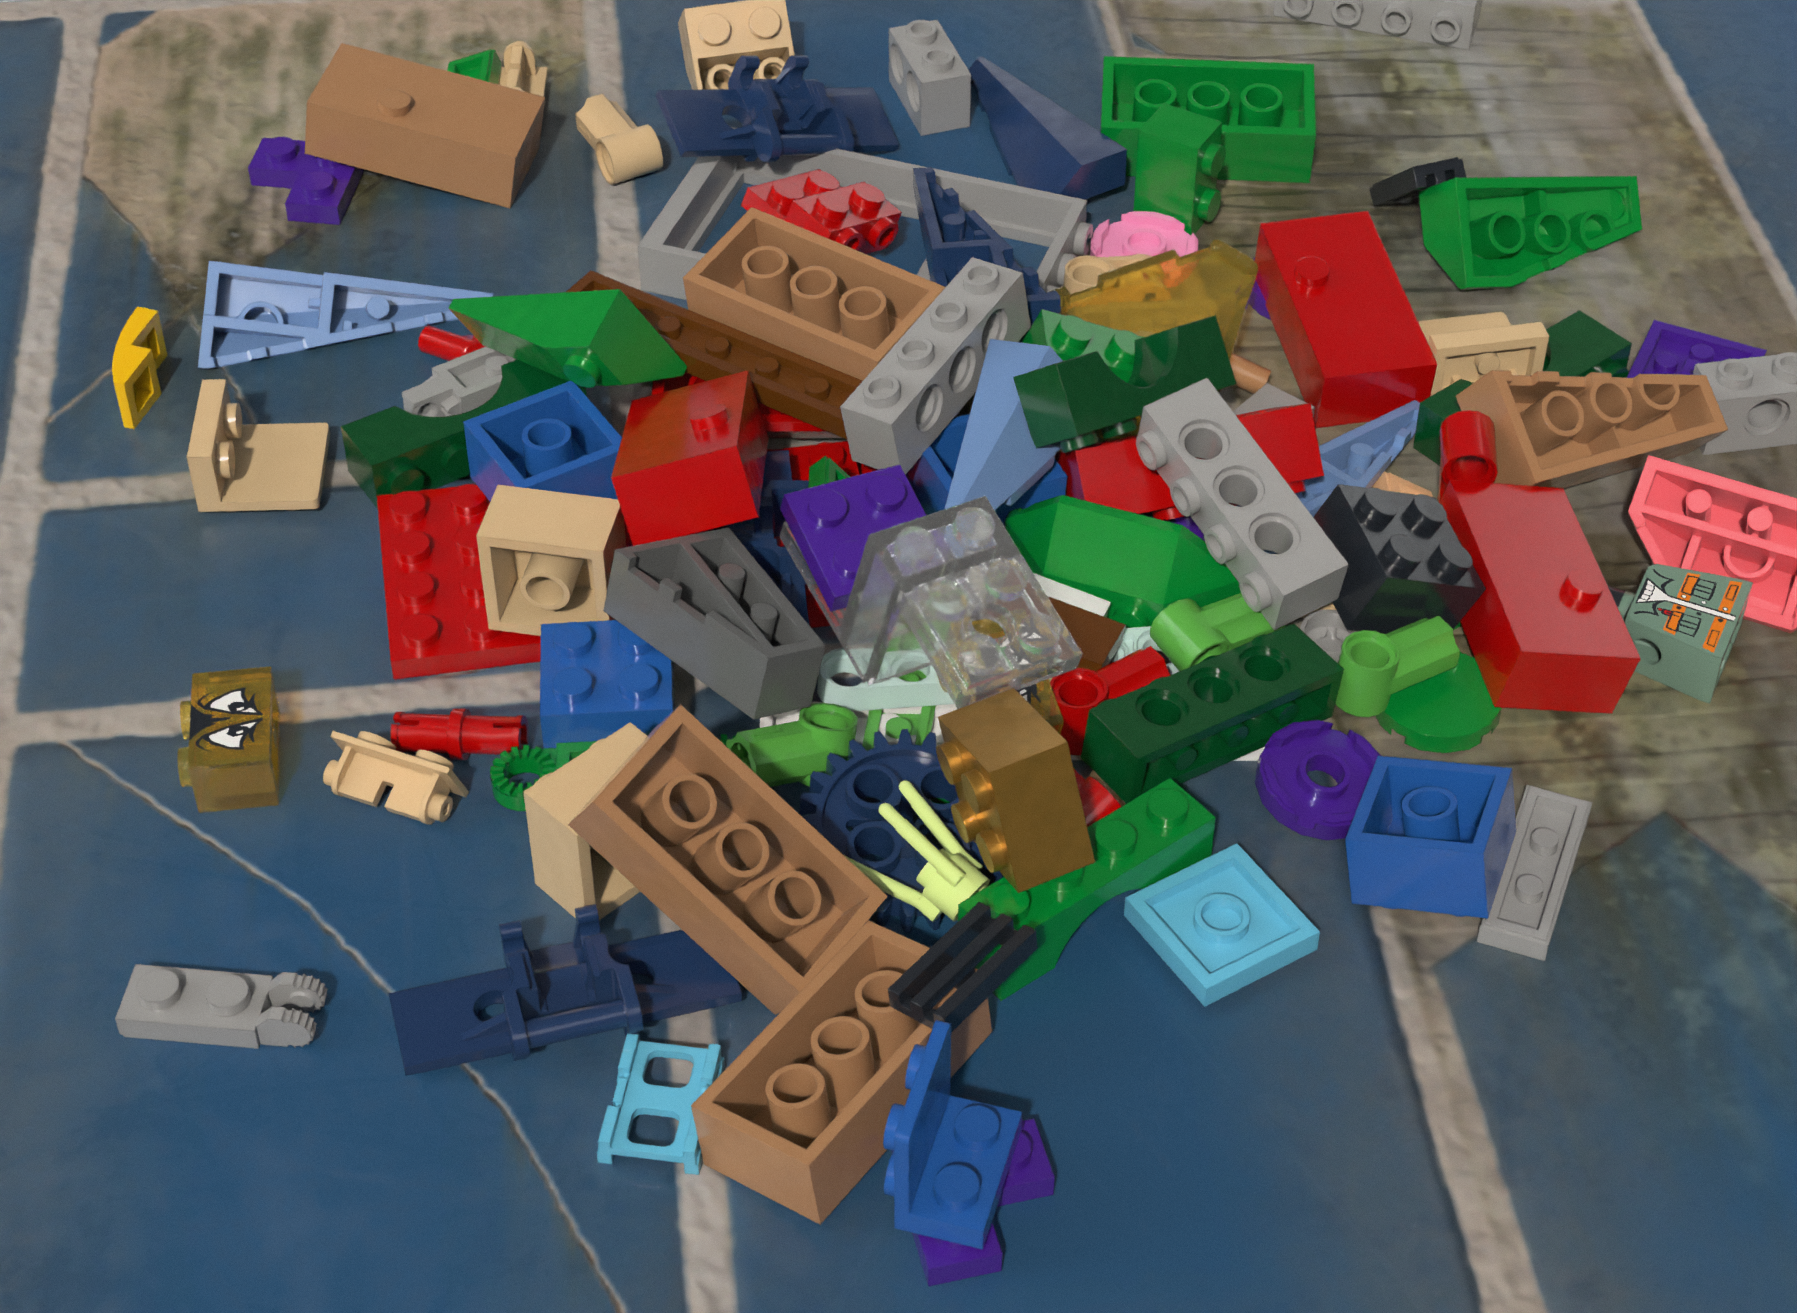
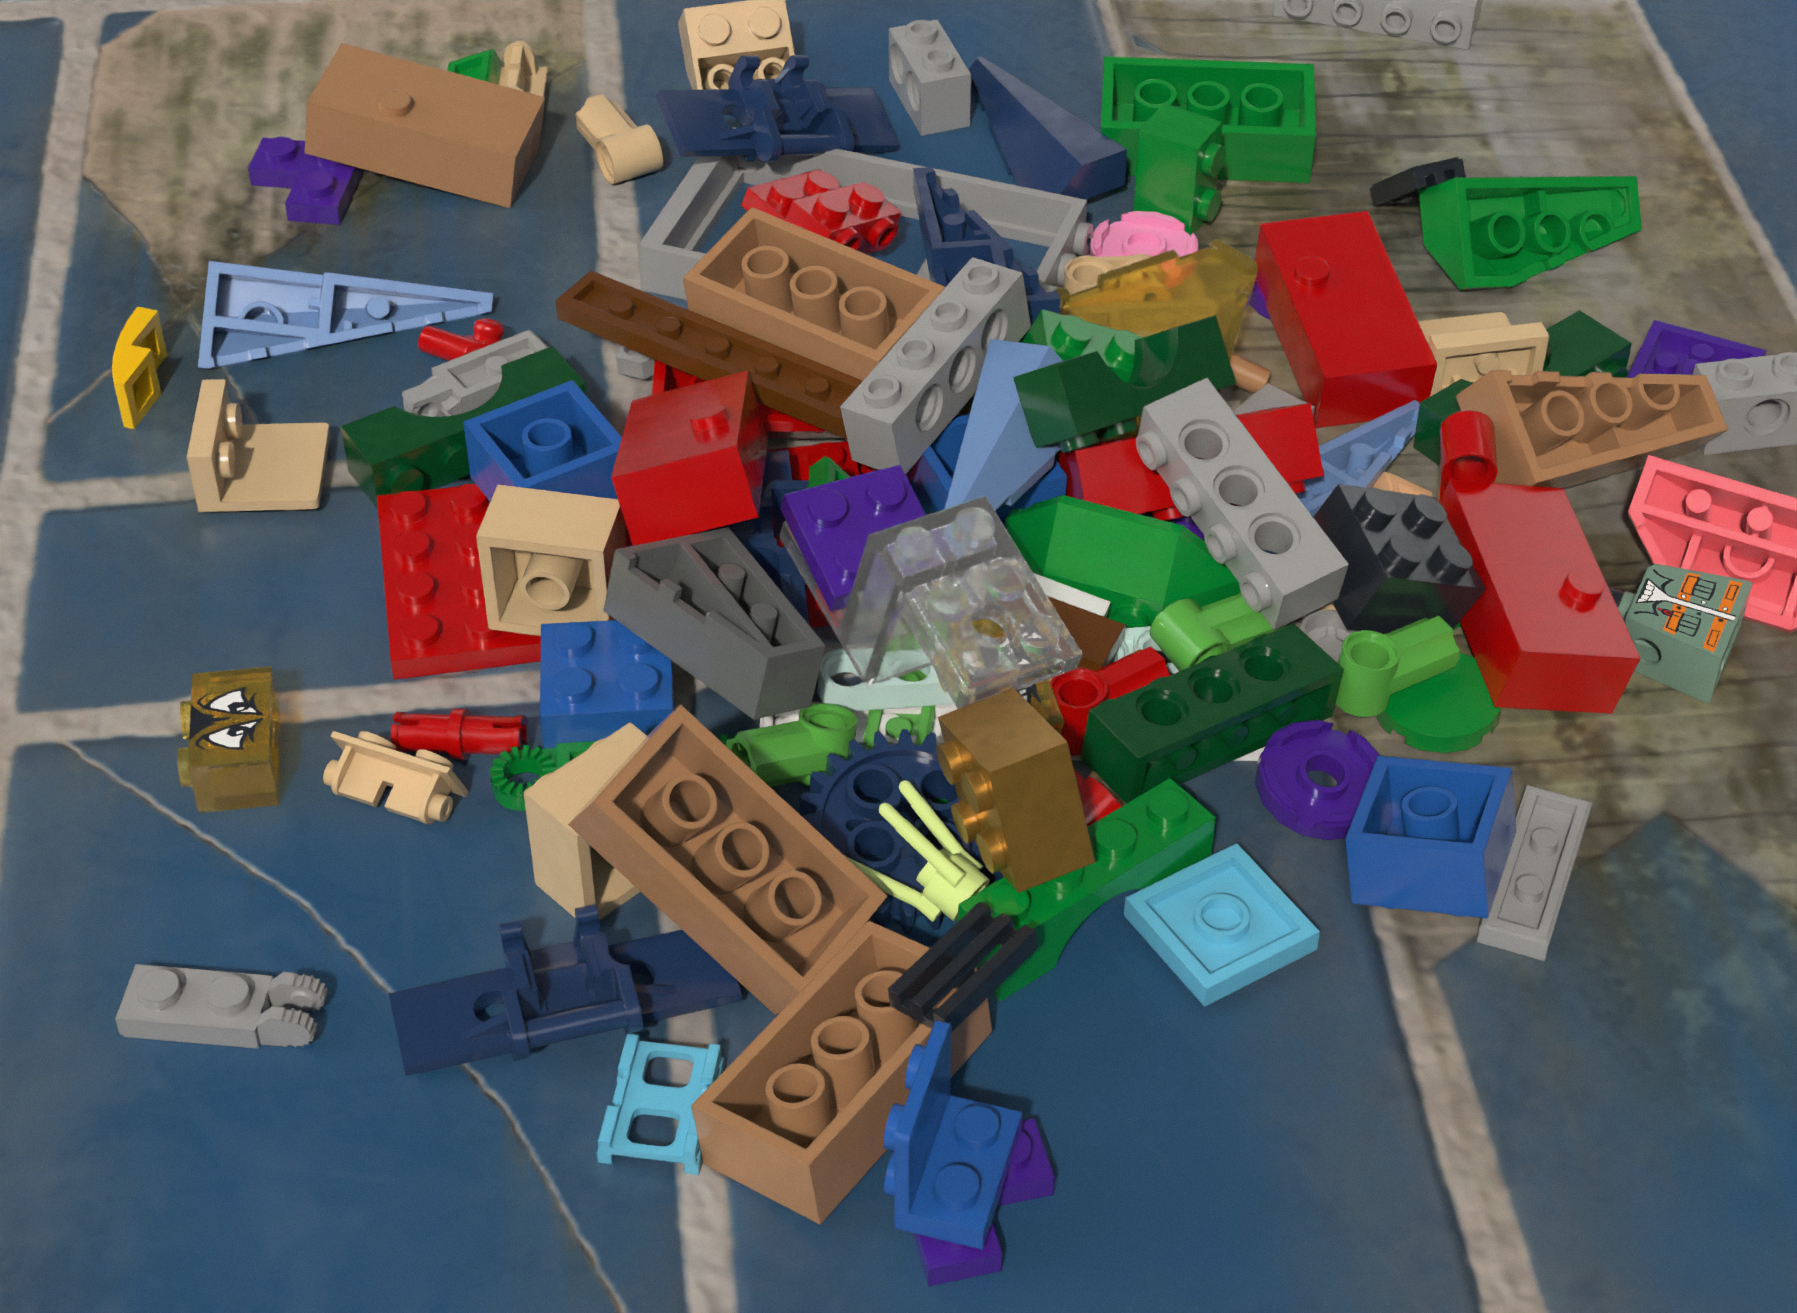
green wedge [448,289,688,388] -> none

